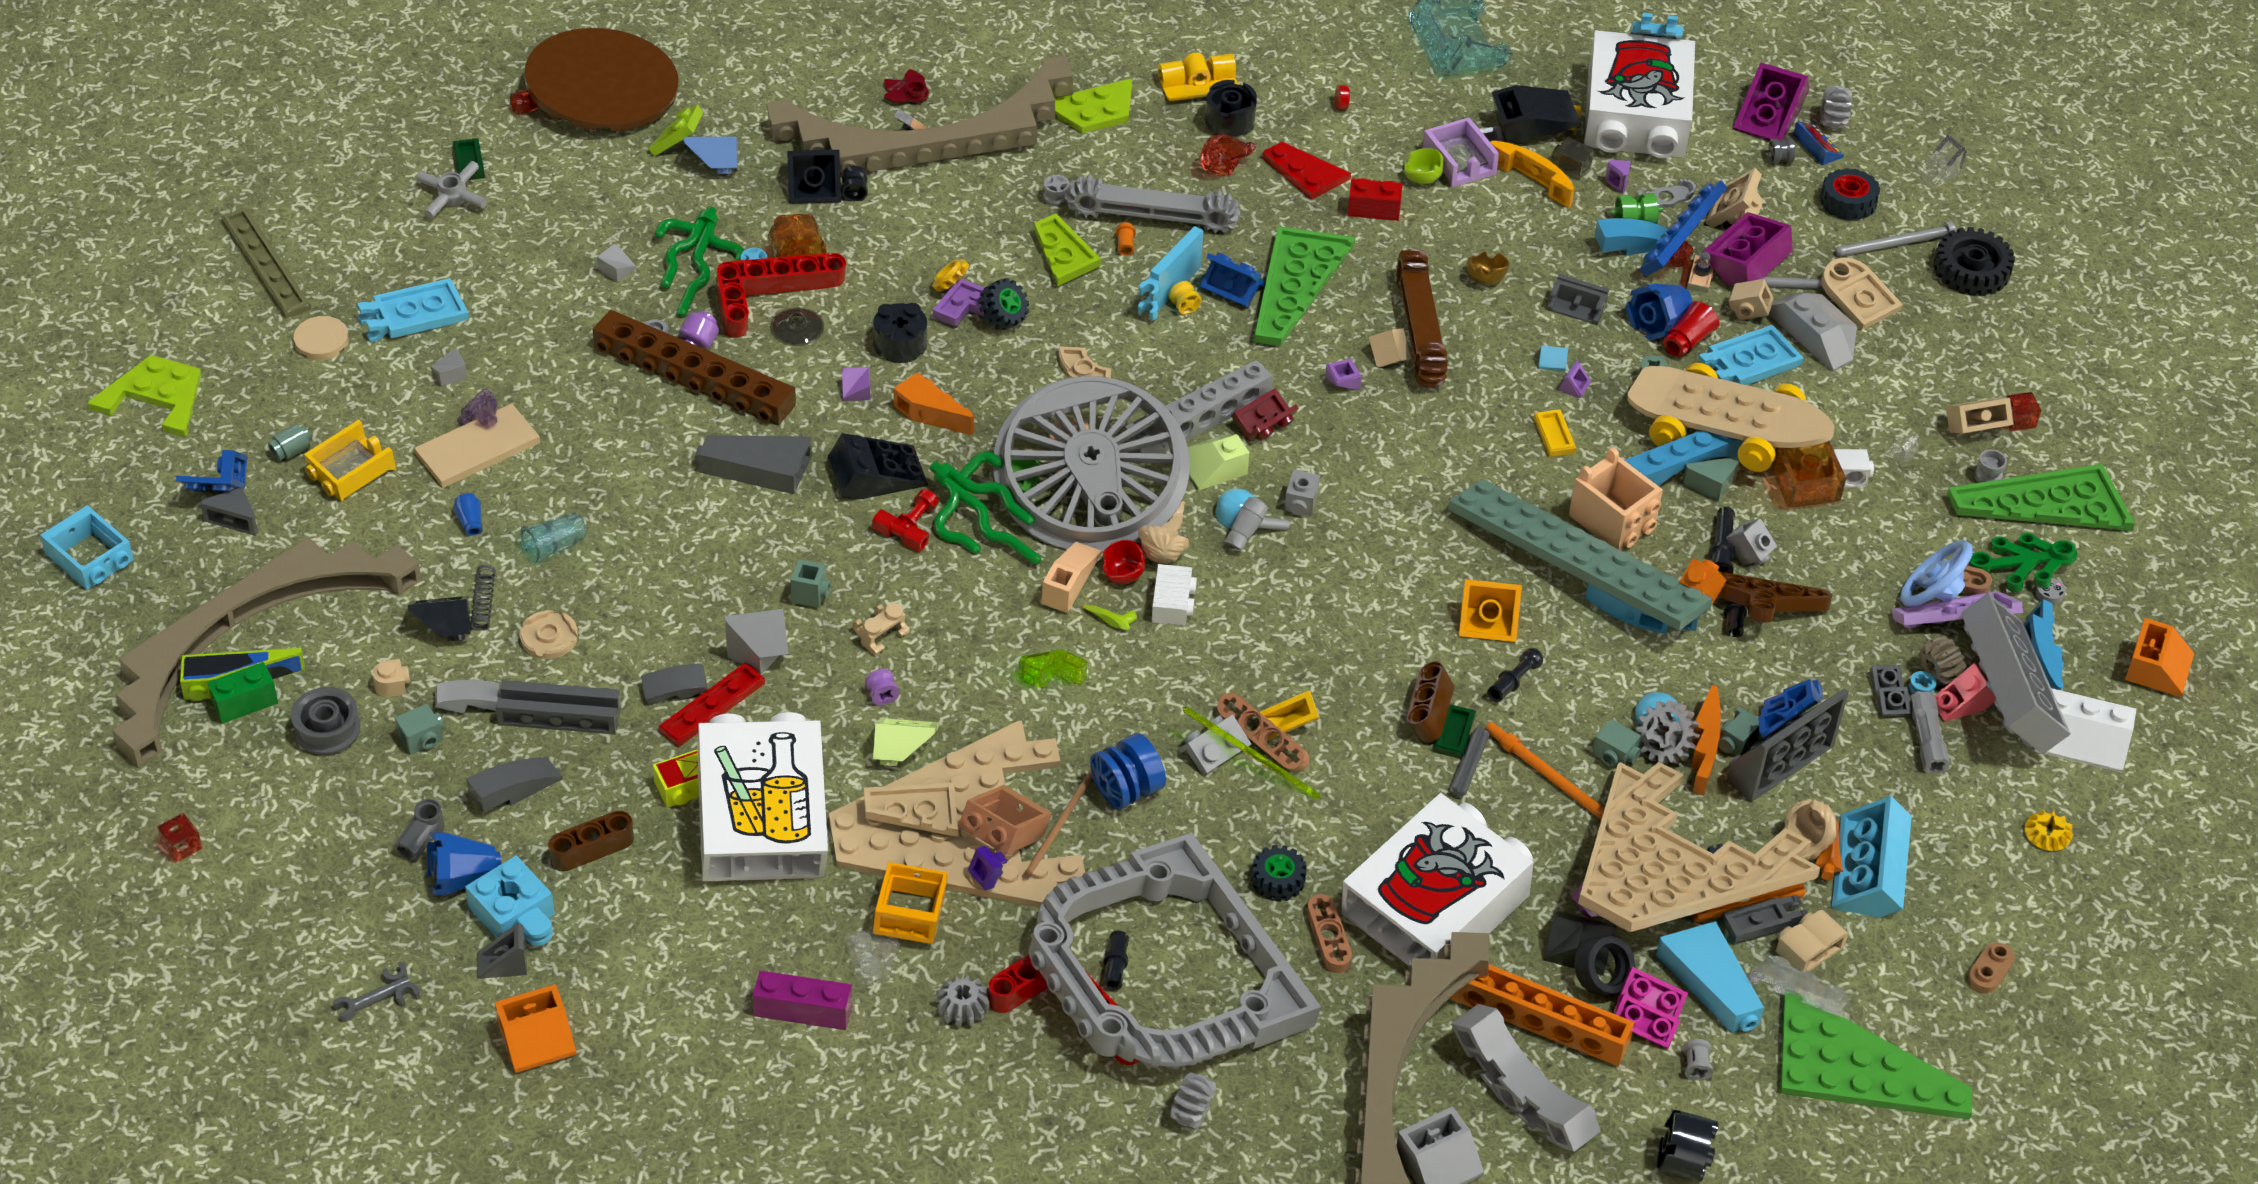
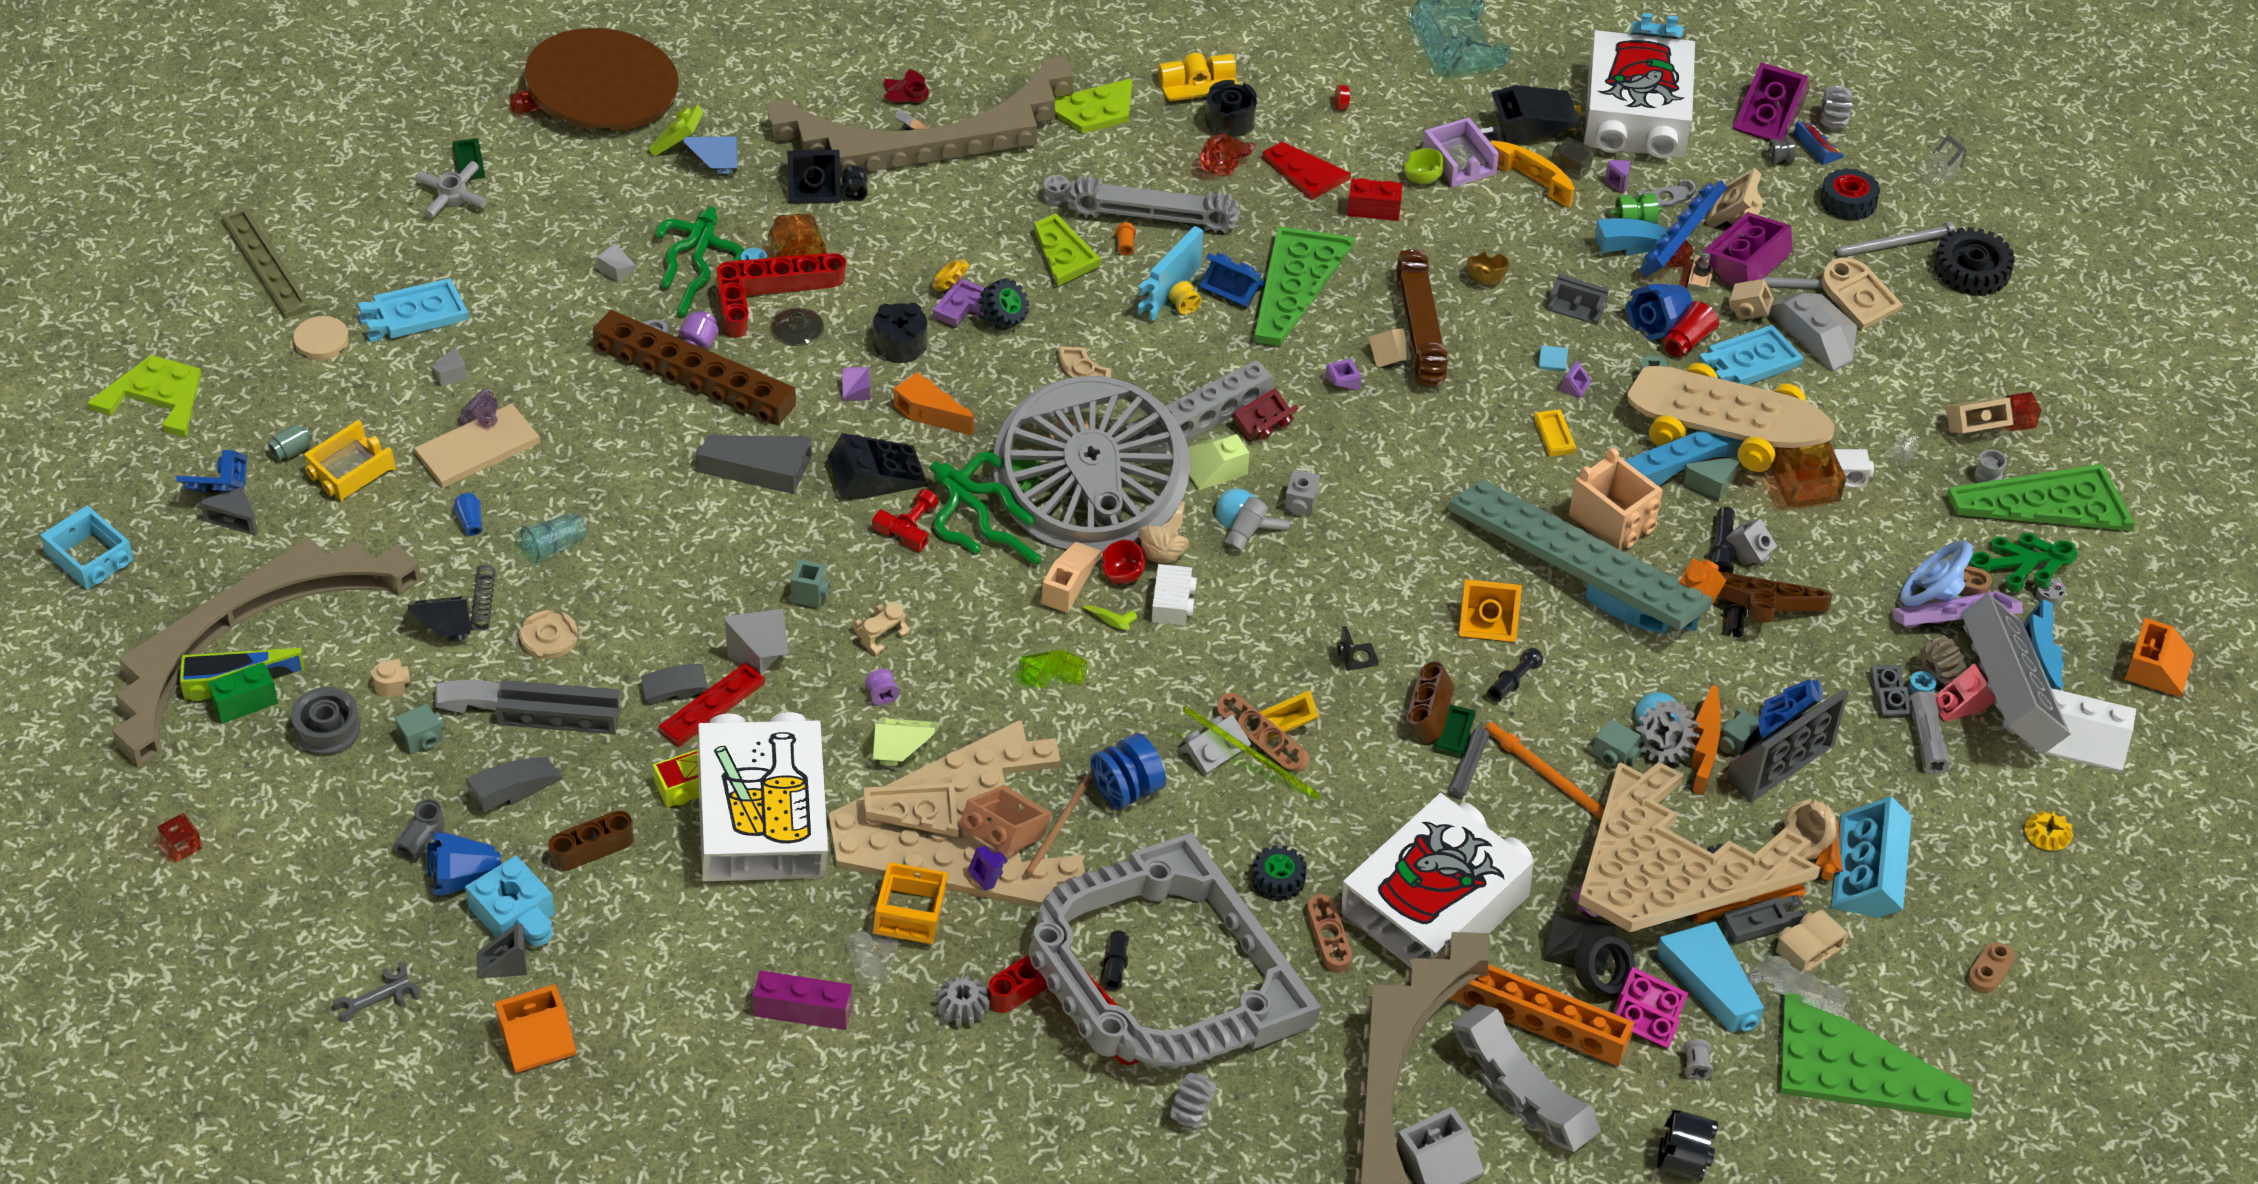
none -> pearl dark grey bracket [1337,626,1379,671]

